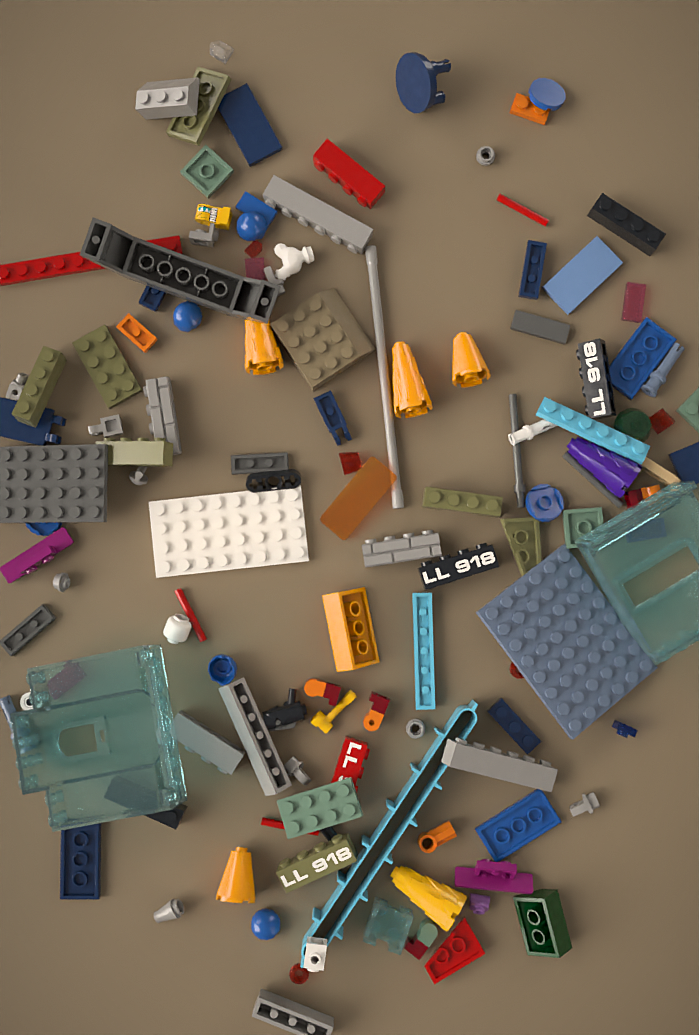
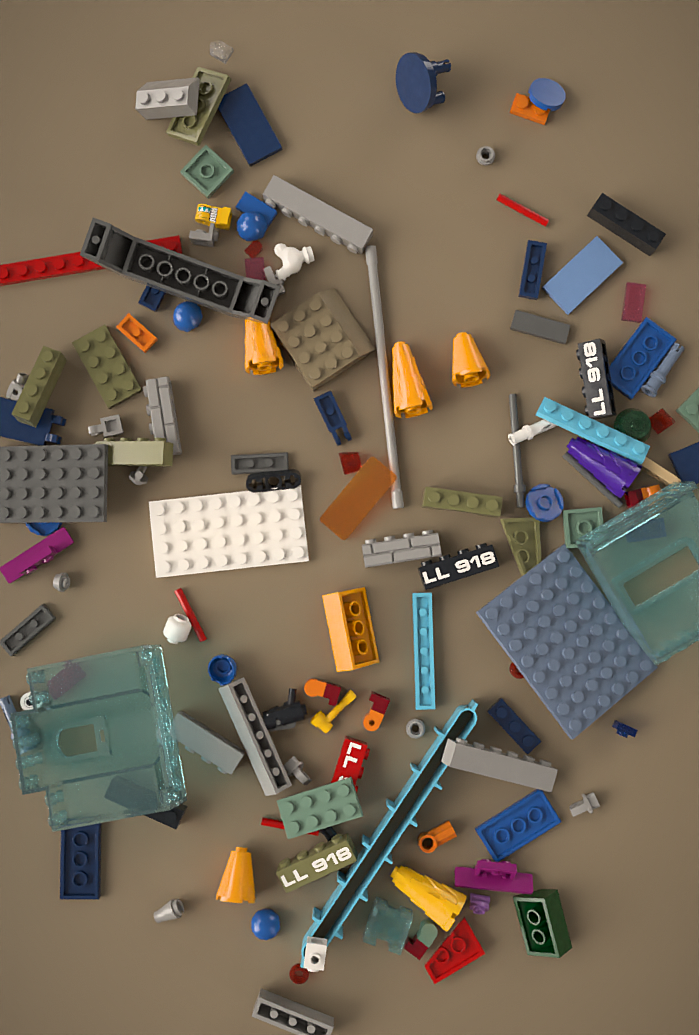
red brick [313,138,385,210] -> none

